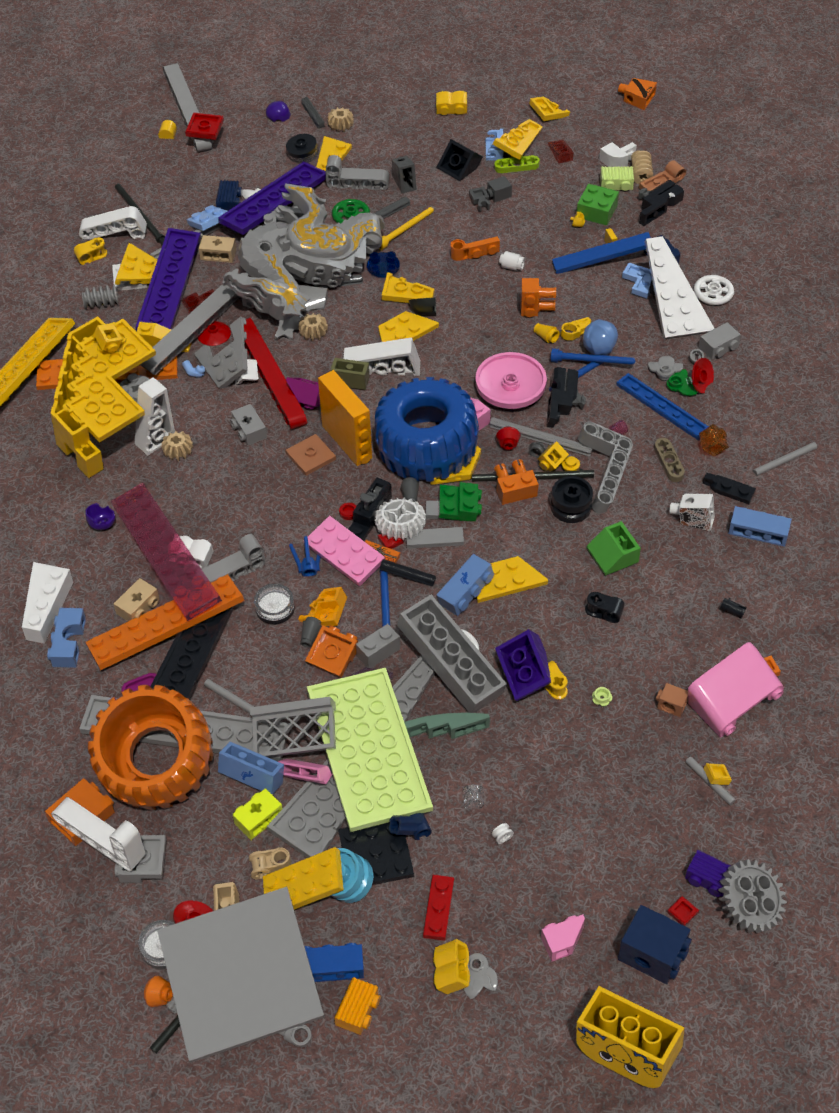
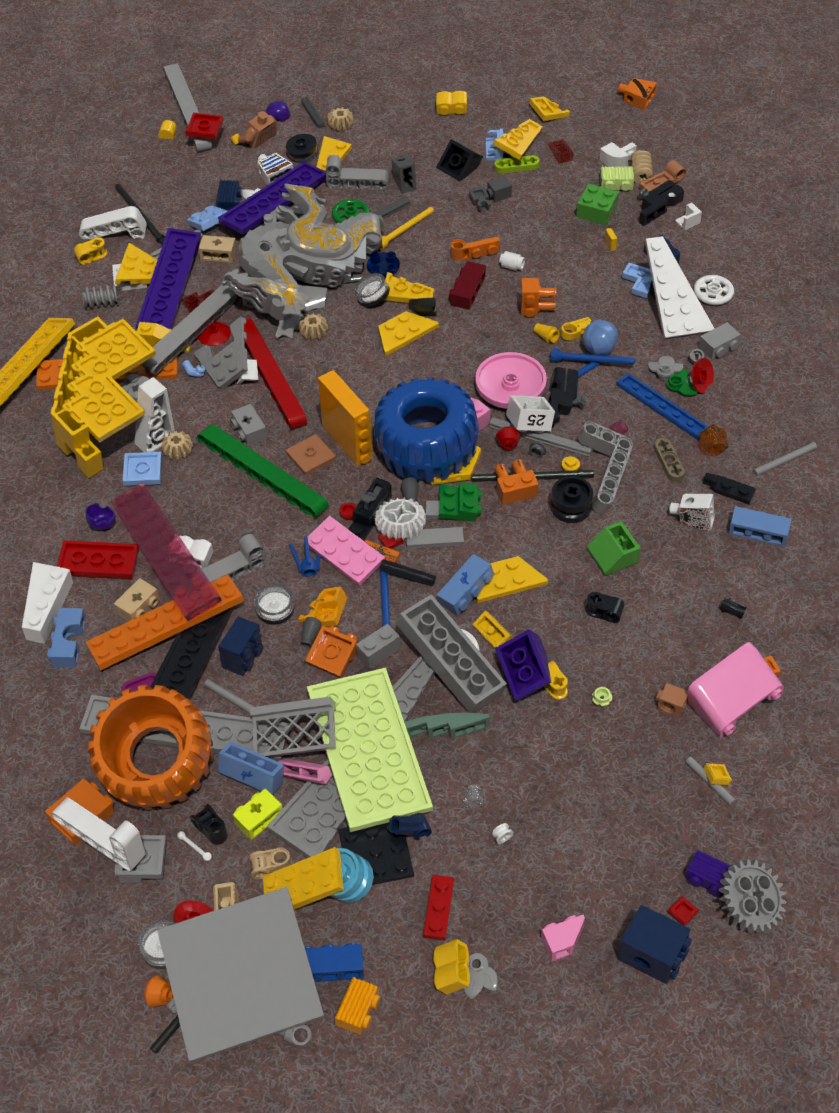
yellow brick [93,323,123,353] -> none
magenta slope [286,377,320,409] -> none
olive brick [330,358,370,390] -> none
white wedge [343,337,421,376] -> none
yellow brick [537,441,569,472] -> none
blue tile [552,232,651,274] -> none
yellow piece [570,212,585,227] -> none
yellow brick [576,986,685,1088] -> none
none -> red plate [57,540,139,579]
none -> light blue plate [123,452,162,486]
none -> white hinge [177,831,212,861]
none -> black piece [190,804,228,845]
none -> green beam [197,424,329,519]
none -> dark blue brick [218,616,263,676]
none -> nougat torso [230,111,277,149]
none -> white torso [257,153,293,185]
none -> clear piece [354,273,390,307]
none -> dark red brick [449,261,486,310]
none -> yellow slope [472,610,514,648]
none -> white brick [506,395,555,433]
none -> white panel [675,203,702,230]

